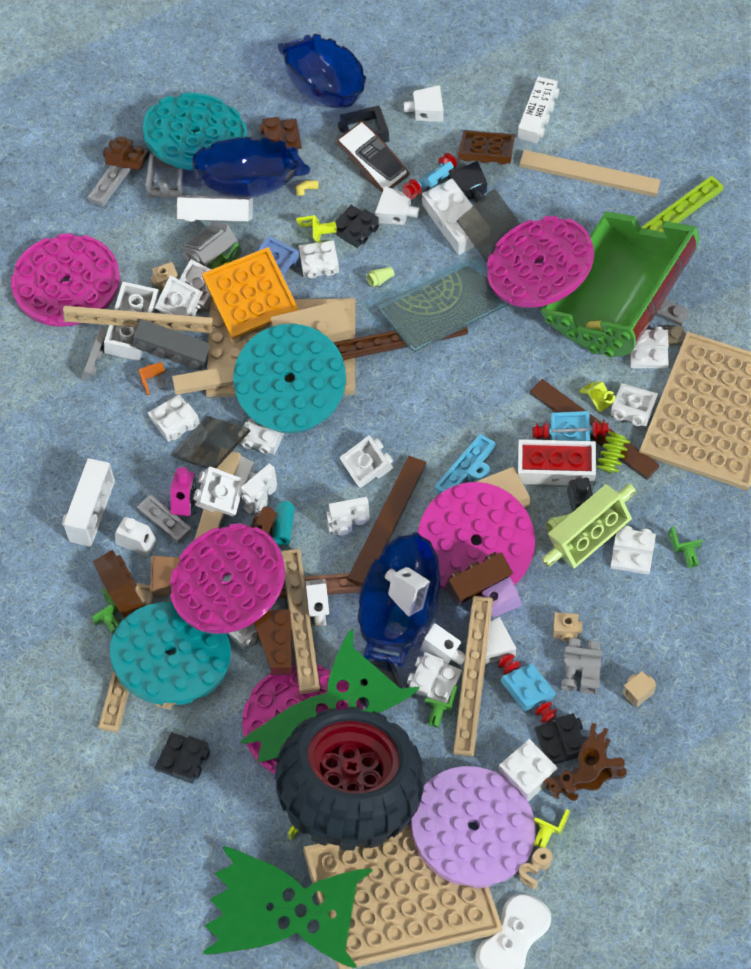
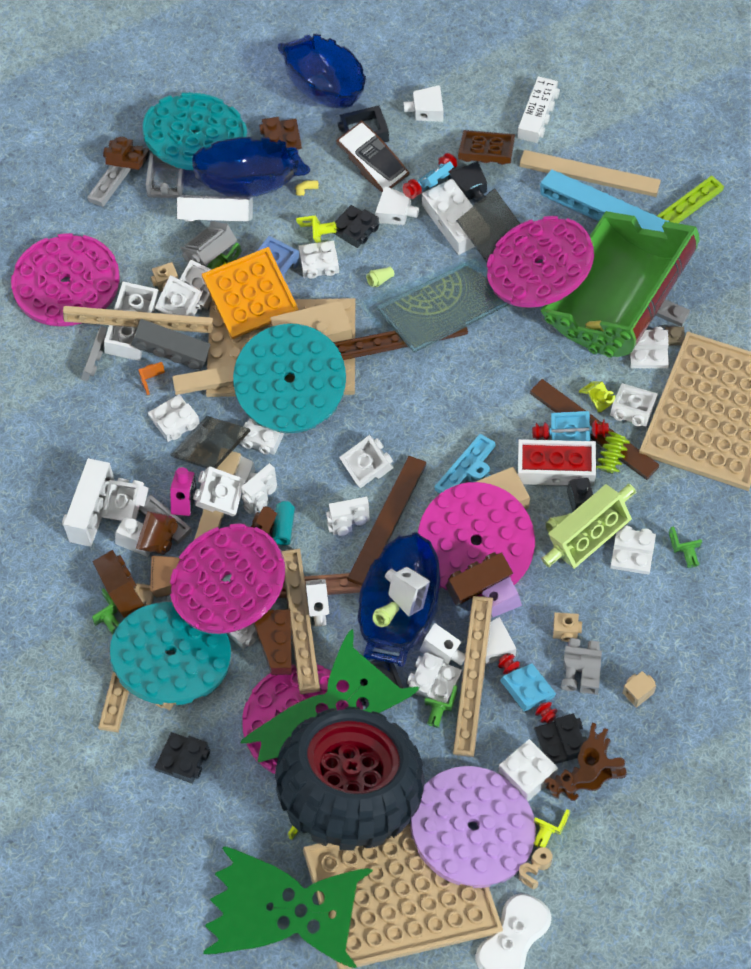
none -> white plate [101,478,149,521]
none -> reddish brown slope [136,511,178,555]
none -> yellowish green cone [373,602,399,627]
none -> medium azure brick [540,169,670,232]

